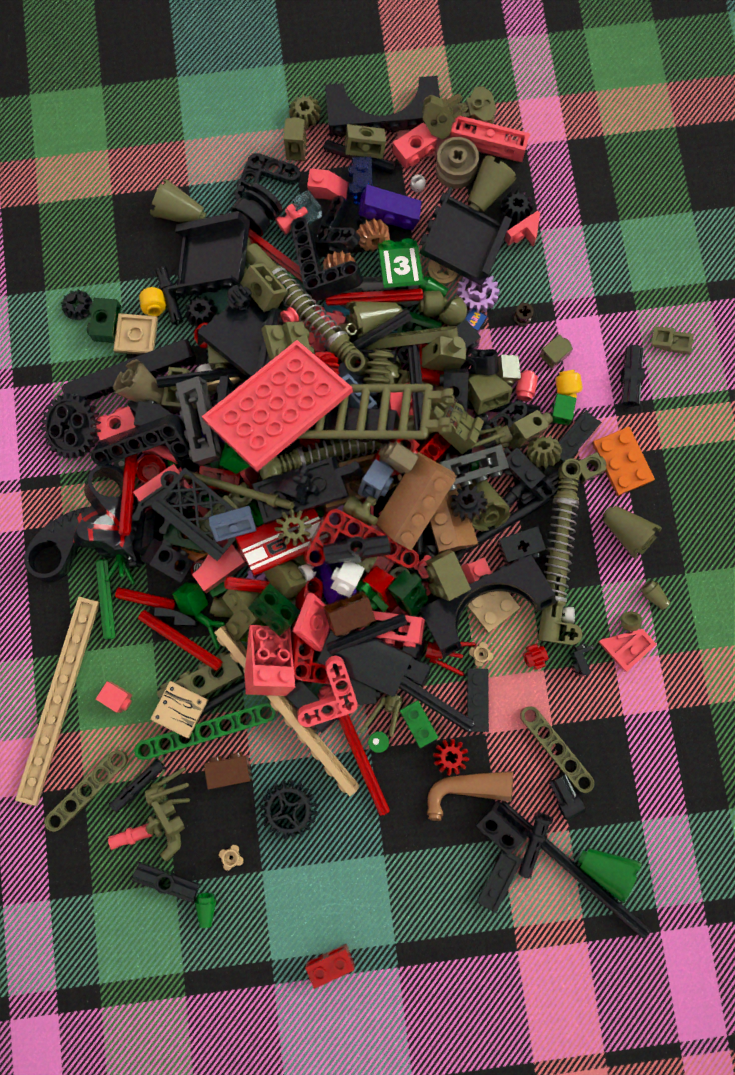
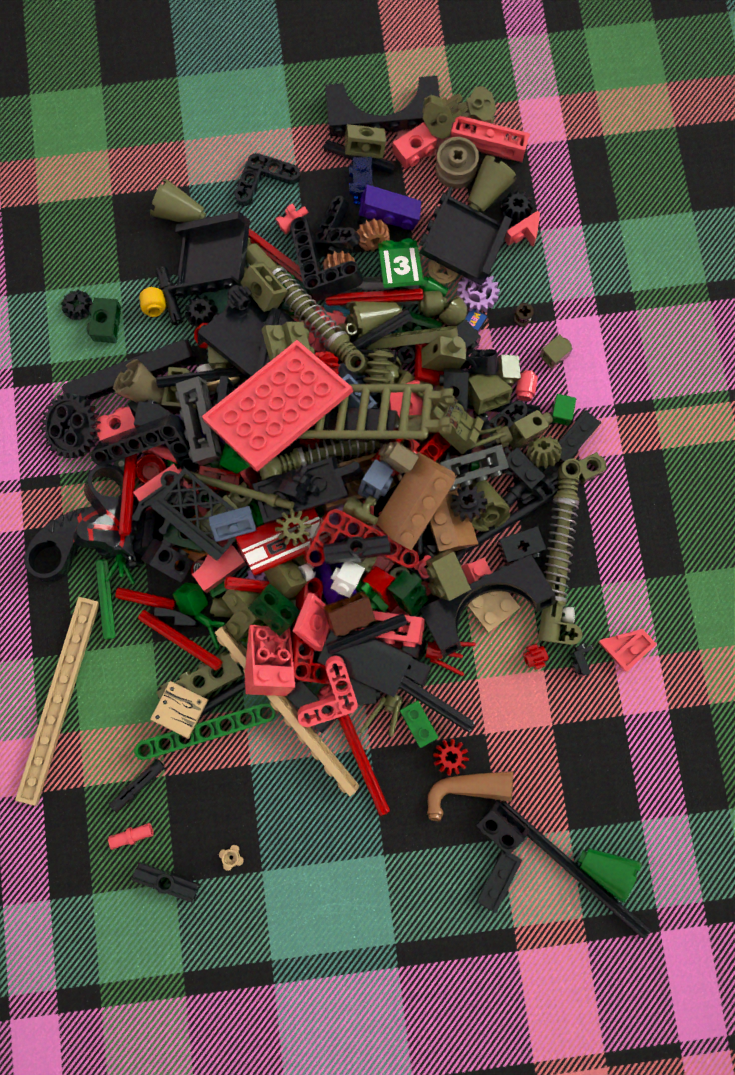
olive beam [44,750,128,832] -> none
coral brick [96,681,132,713] -> none
tan plate [113,313,158,355] -> none
olive plant [145,767,190,806] -> none
olive hips [145,800,185,843] -> none
olive arm [160,833,181,862] -> none
green cone [195,893,217,928] -> none
reddish brown brick [204,752,252,789] -> none
black wheel [230,182,282,236] -> none
black gear [260,780,318,840] -> none
coral bush [280,307,299,323] -> none
olive brick [283,117,307,161] -> none
olive gear [289,94,321,129] -> none
clear light blue panel [292,190,322,224] -> none
red brick [305,944,355,989] -> none
coral slope [307,168,348,200] -> none
green tile [368,731,389,753] -> none
black axle [407,345,424,431] -> none
white hinge [410,174,426,192] -> none
black plate [467,669,489,732] -> none
tan plate [469,642,493,667] -> none
black pin [518,812,553,879] -> none
olive beam [520,706,594,793] -> none
black piece [549,774,586,821] -> none
yellow head [555,369,583,398] -> none
orange plate [592,427,655,496] -> none
olive cone [603,506,662,560] -> none
black piece [621,345,645,407] -> none
olive tile [621,611,642,631] -> none
olive cone [640,580,671,610] -> none
olive slope [651,326,694,355] -> none

